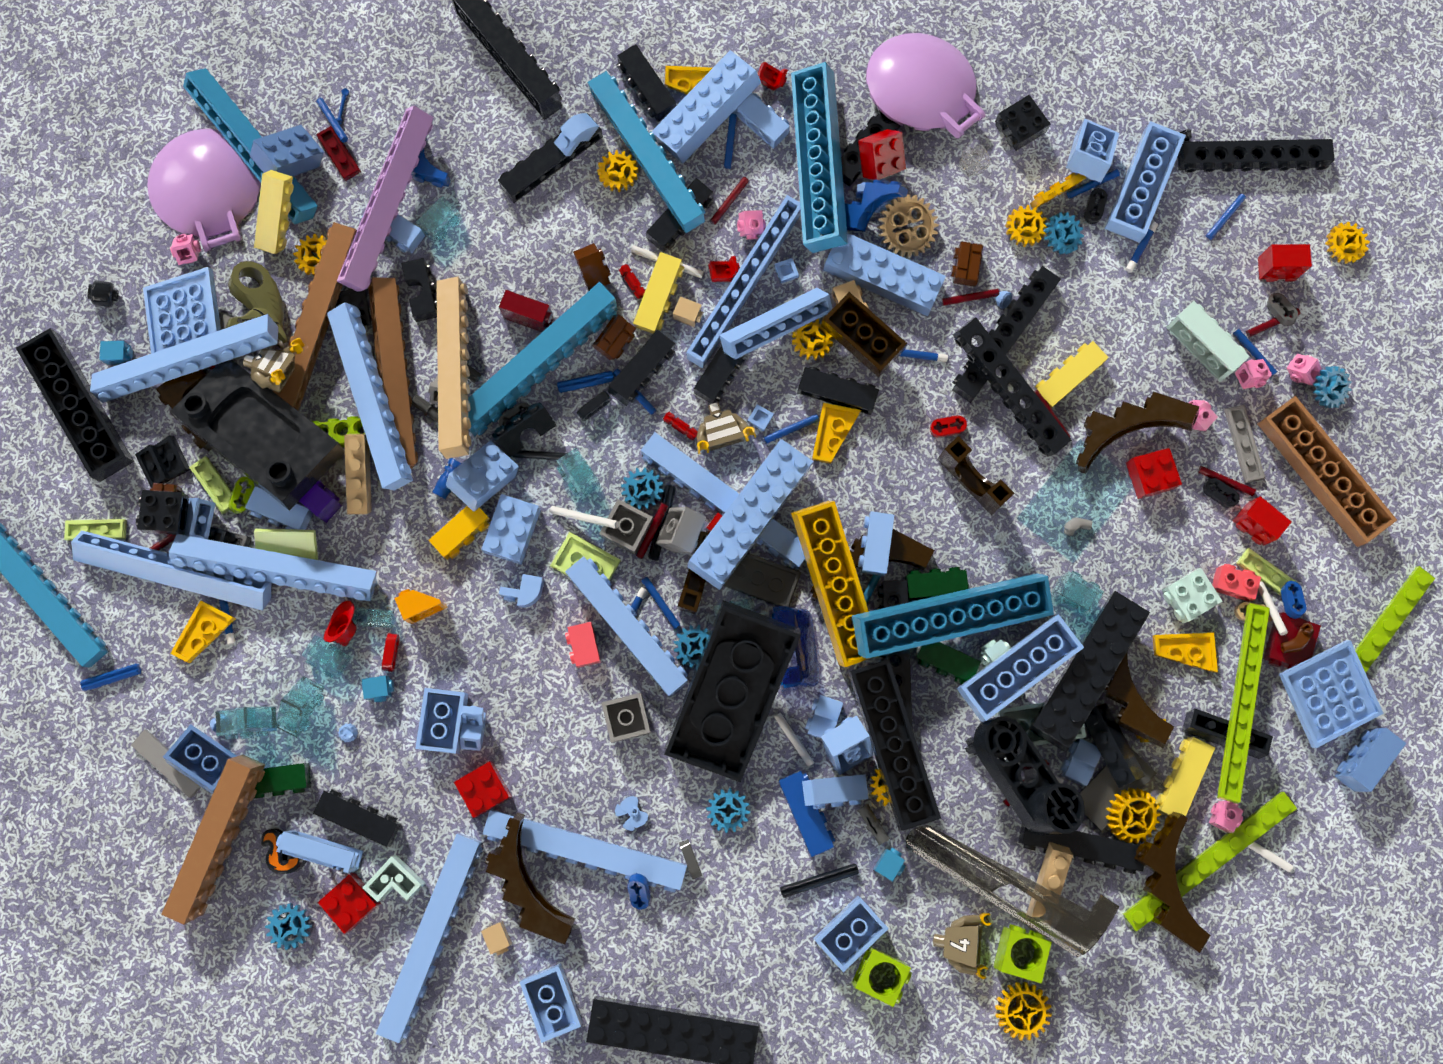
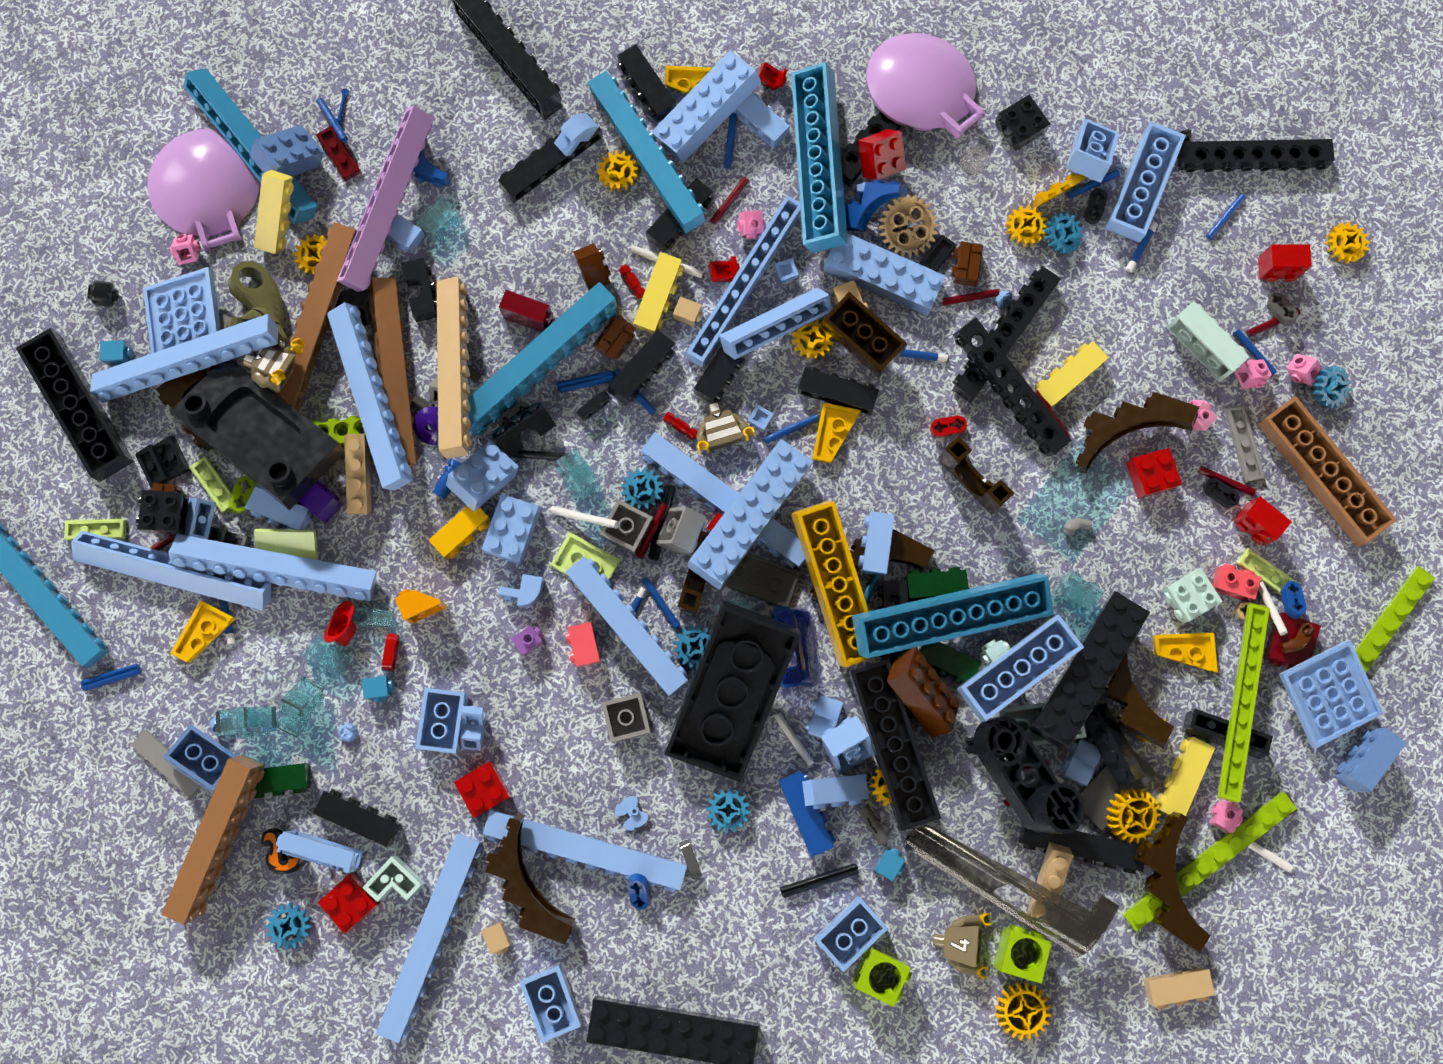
none -> dark purple dish [414,406,439,445]
none -> medium lavender brick [511,625,544,657]
none -> reddish brown brick [887,647,960,738]
none -> black tile [919,234,957,272]
none -> tan brick [1143,967,1215,1009]

